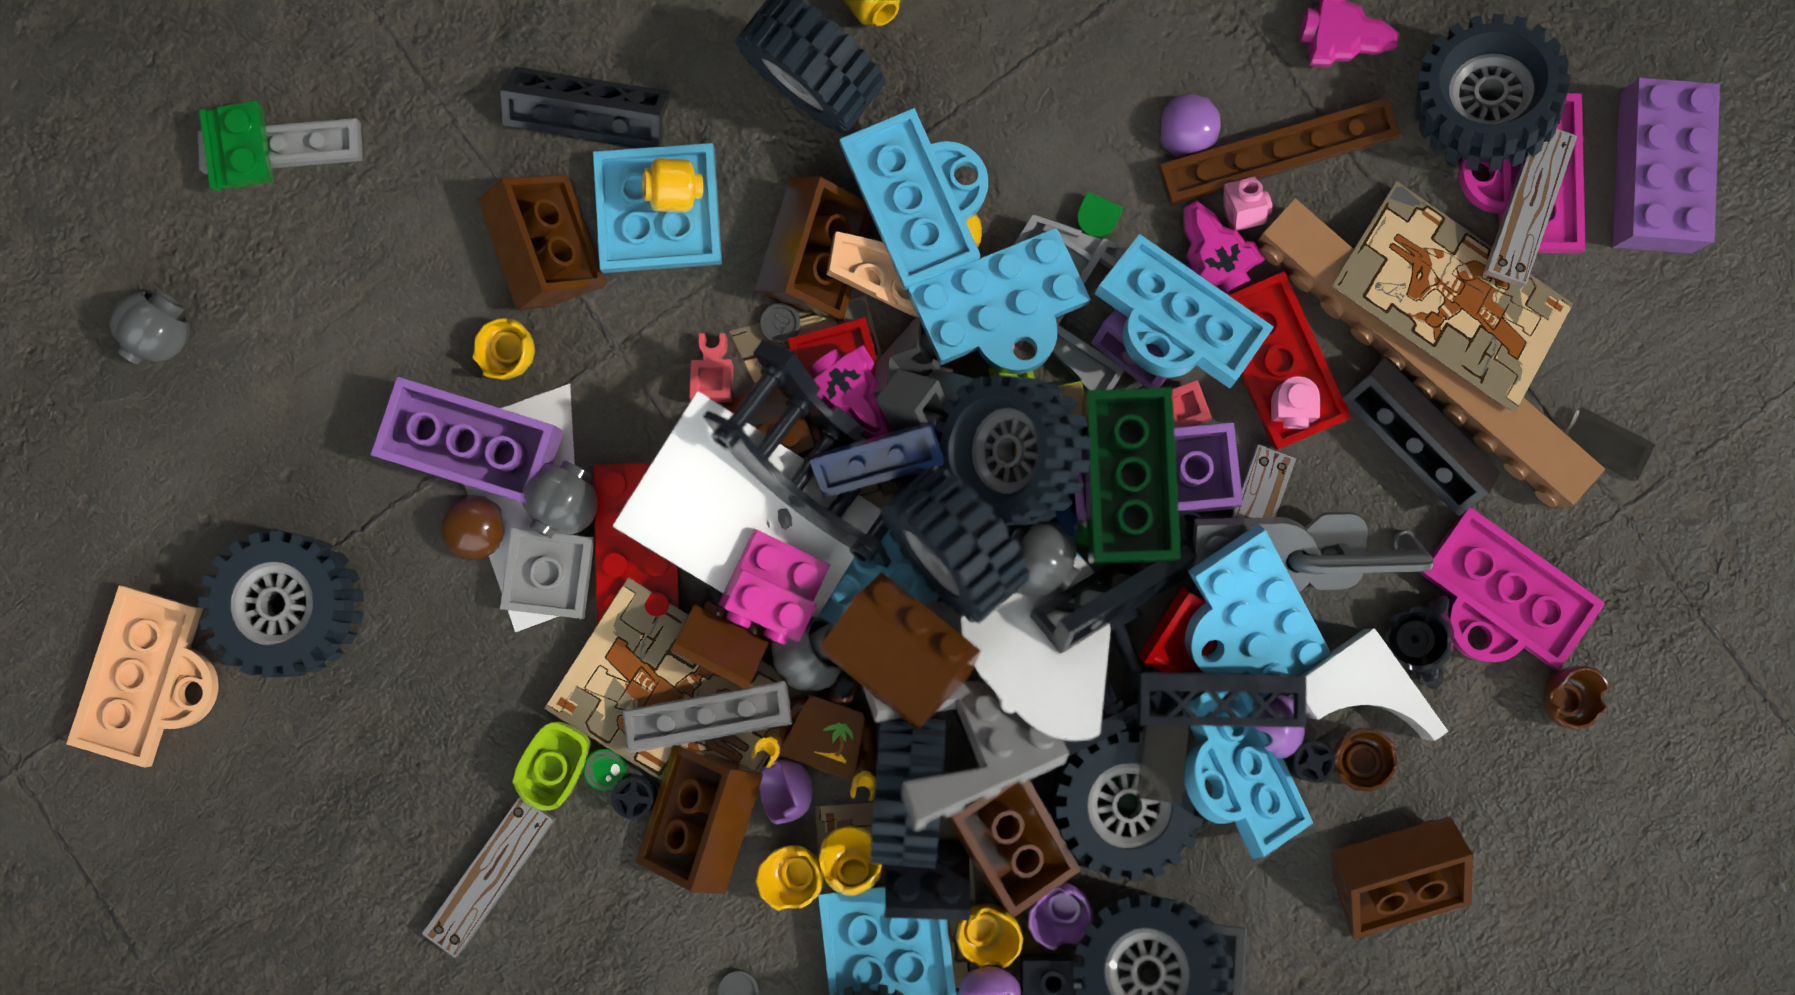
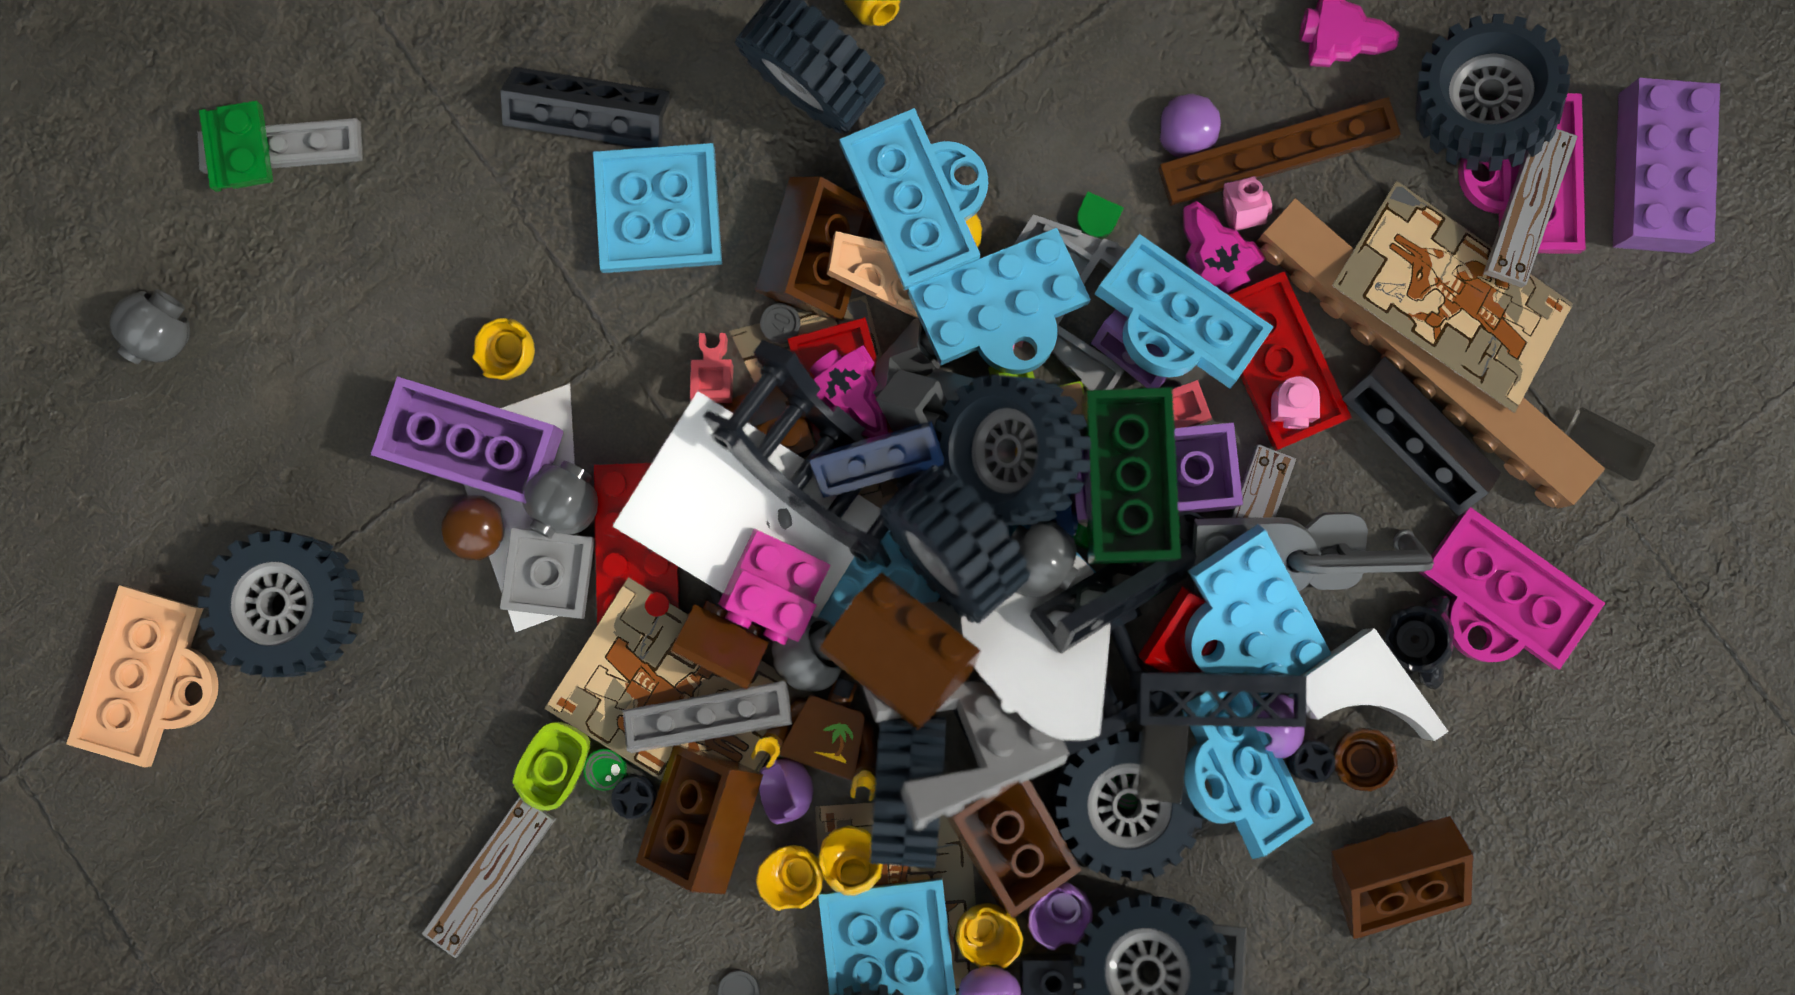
reddish brown slope [477,175,607,311] -> none
yellow head [642,158,703,212] -> none
black plate [885,839,971,921] -> none
reddish brown hair [1543,666,1610,730] -> none

